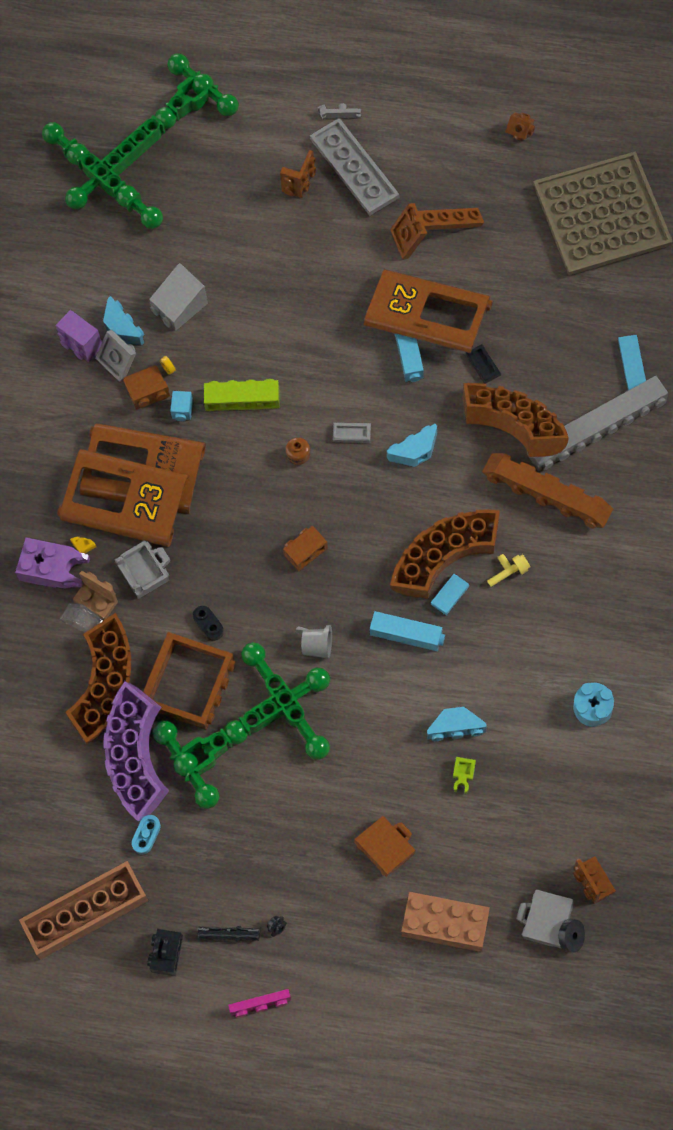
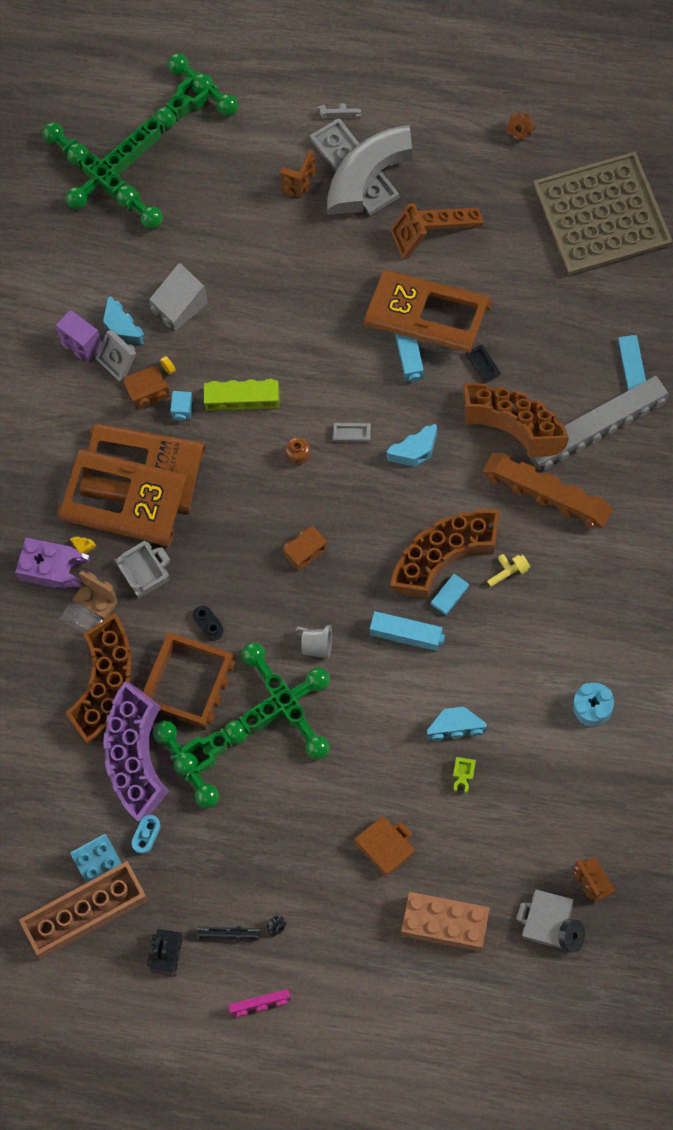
none -> medium azure bracket [70,834,122,883]
none -> light grey brick [327,125,412,215]

